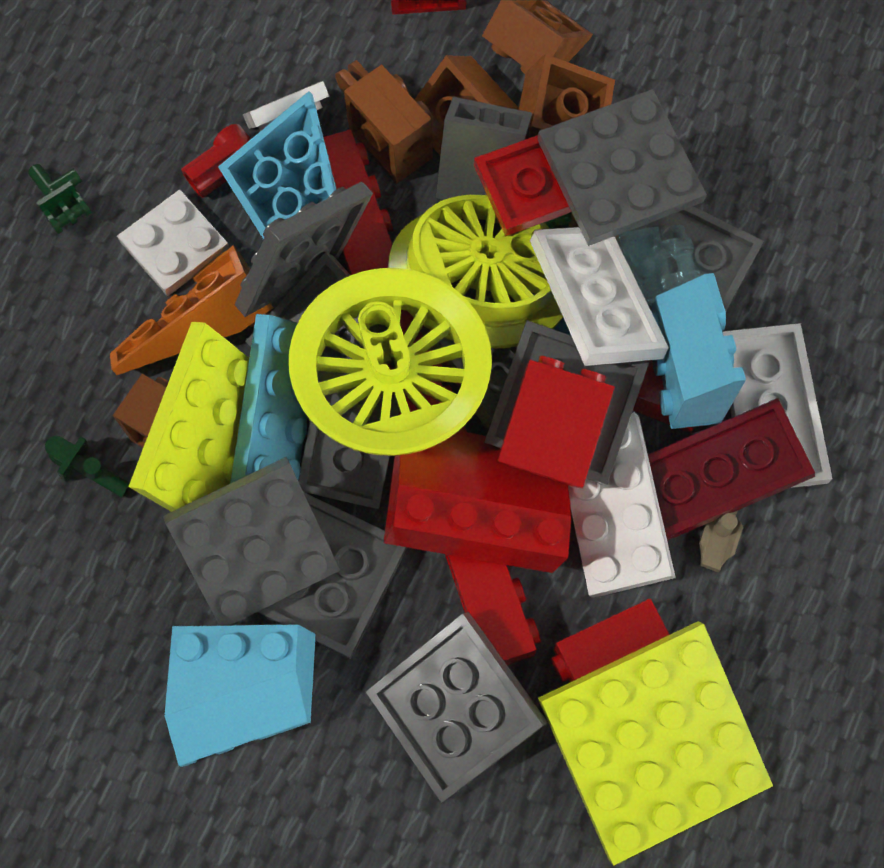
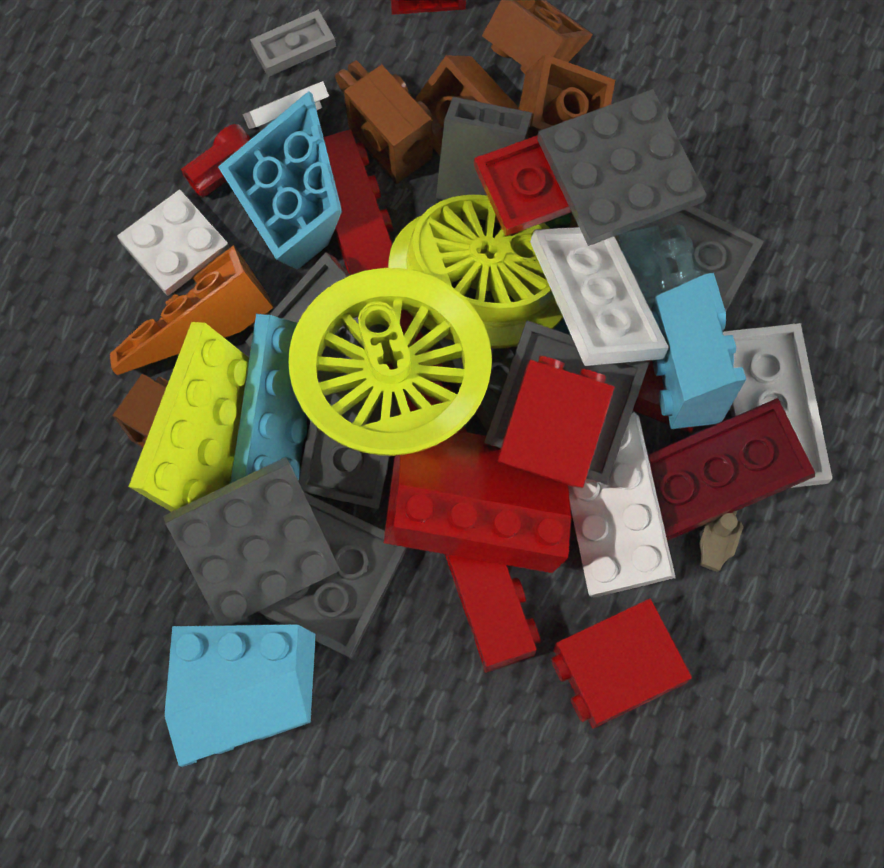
dark green arm [28,164,92,235] -> none
dark green arm [45,436,130,498] -> none
dark grey plate [235,181,373,317] -> none
dark grey plate [366,612,548,803] -> none
neon yellow plate [538,621,773,866] -> none
none -> light grey plate [250,10,336,77]

